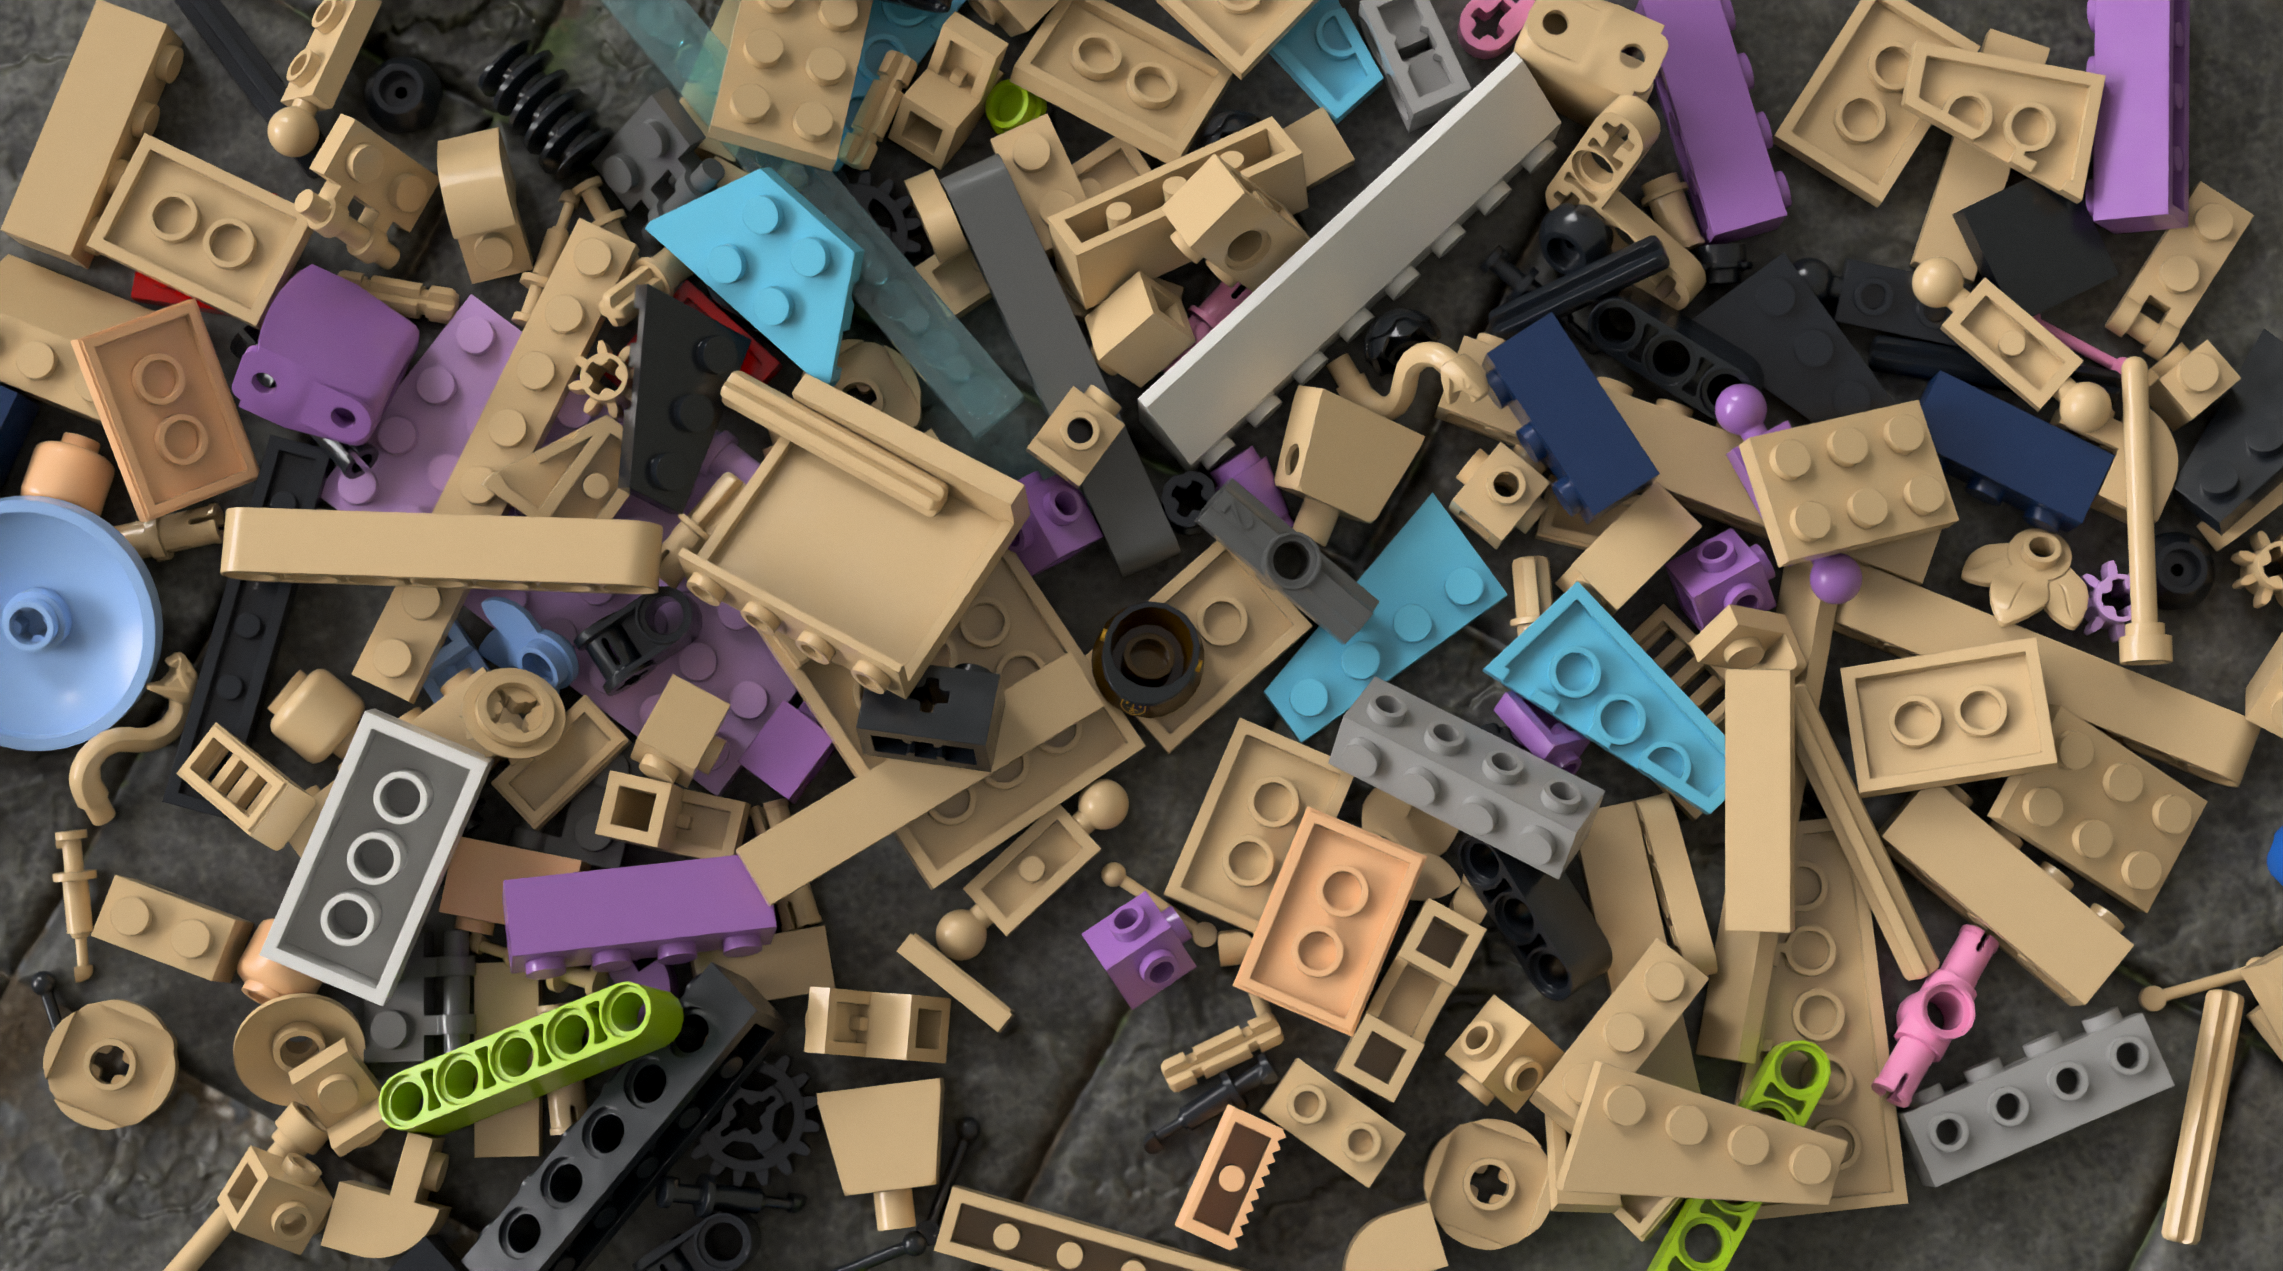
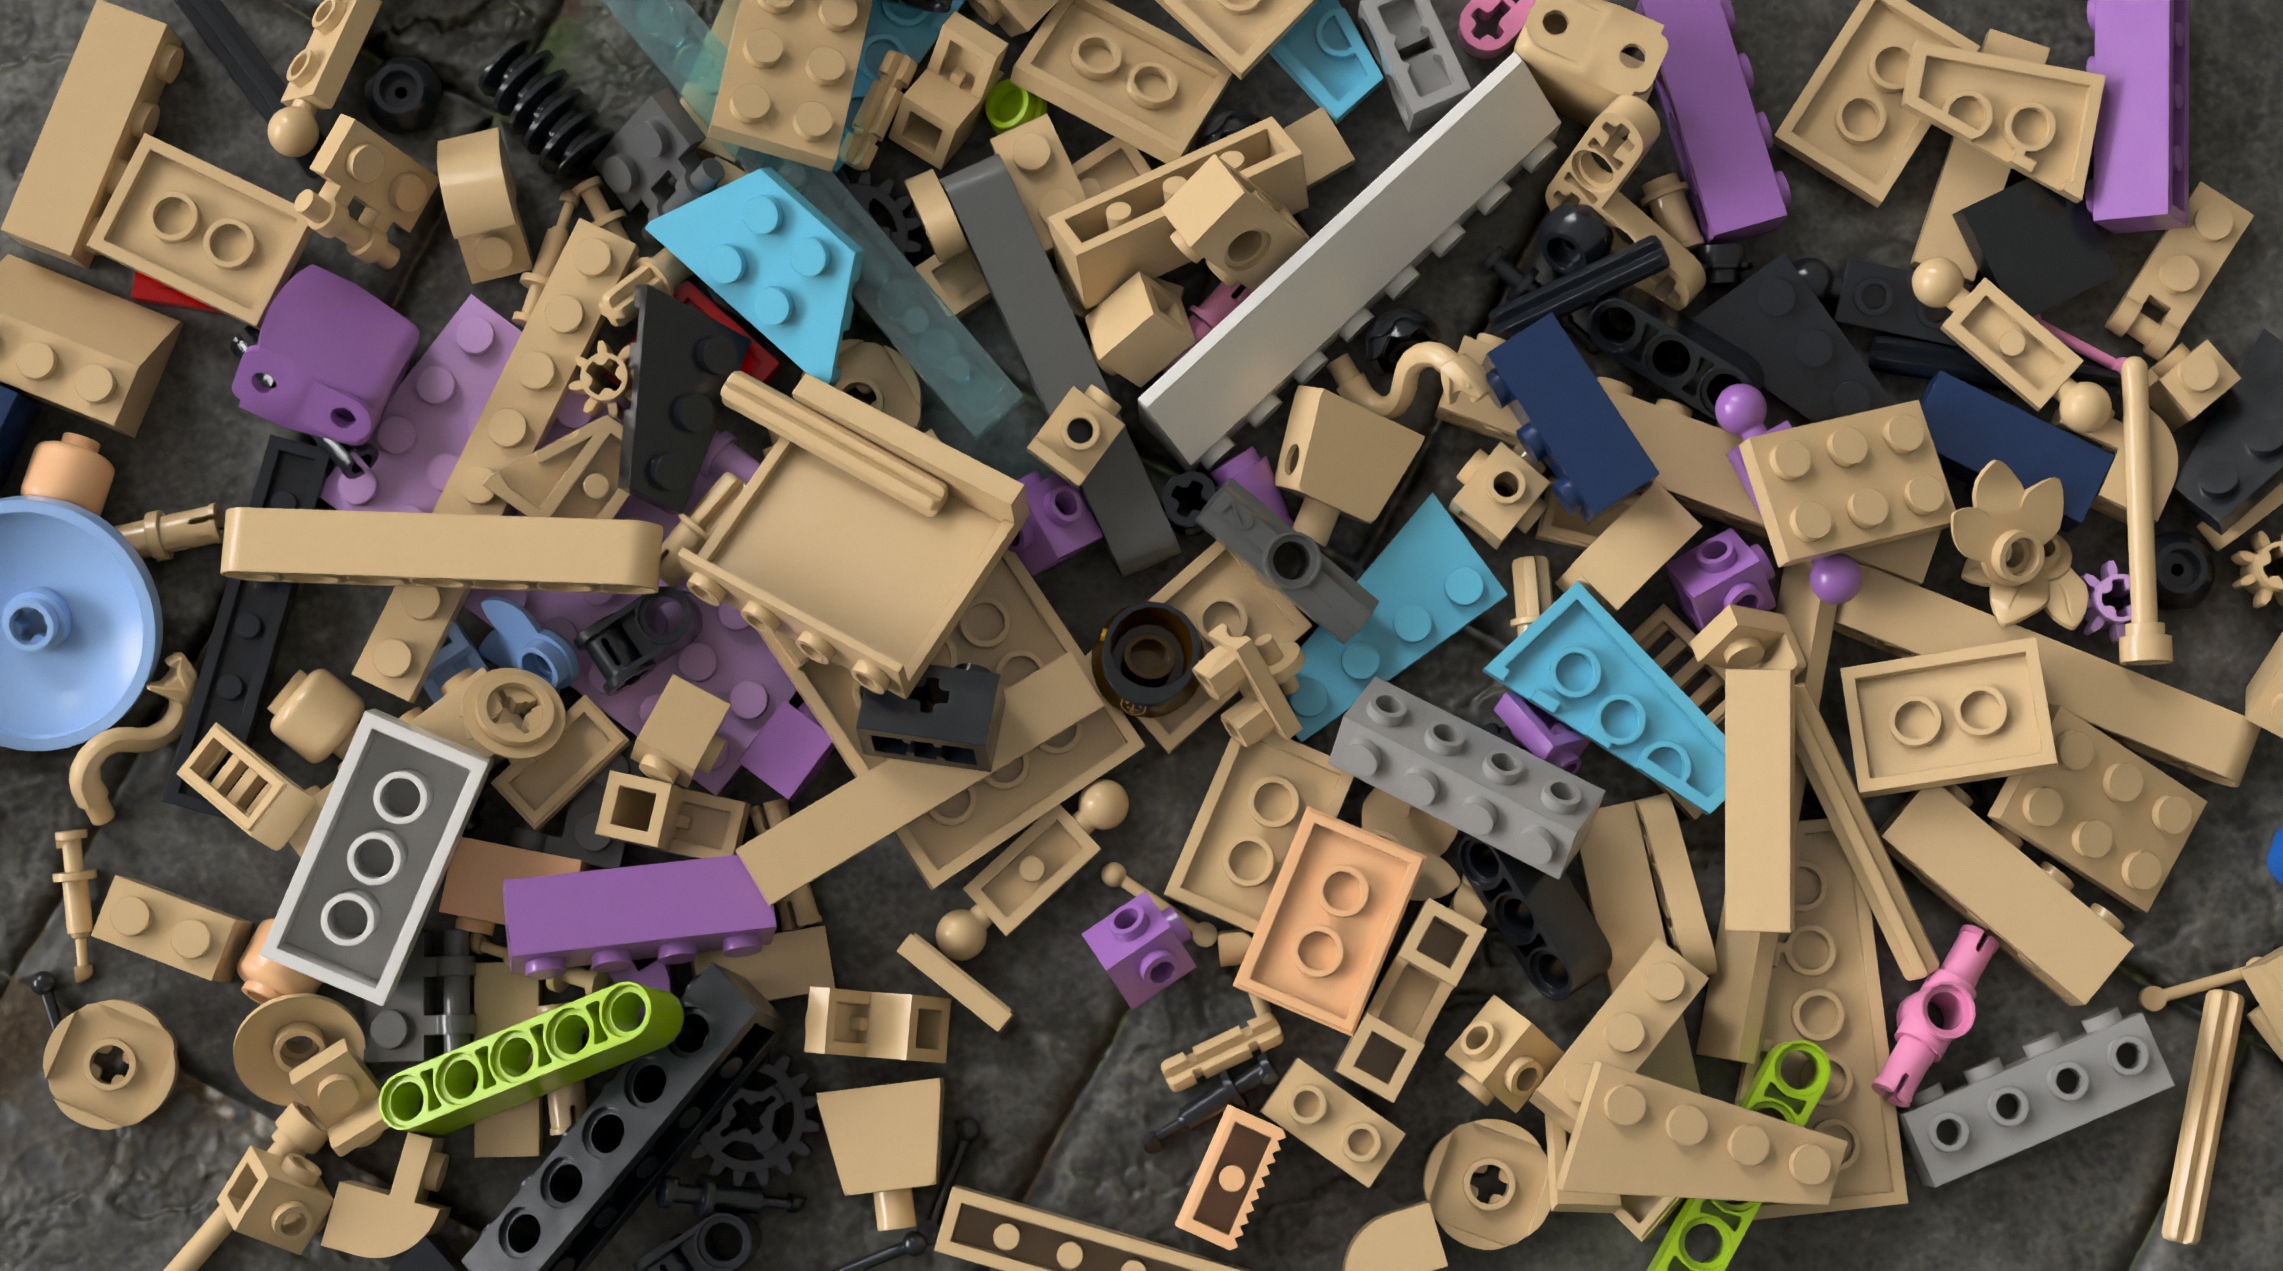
light nougat tile [71,298,260,522] -> none
tan axle [338,270,459,324] -> none
none -> tan hips [1192,623,1305,748]
none -> tan plate [1951,459,2064,587]

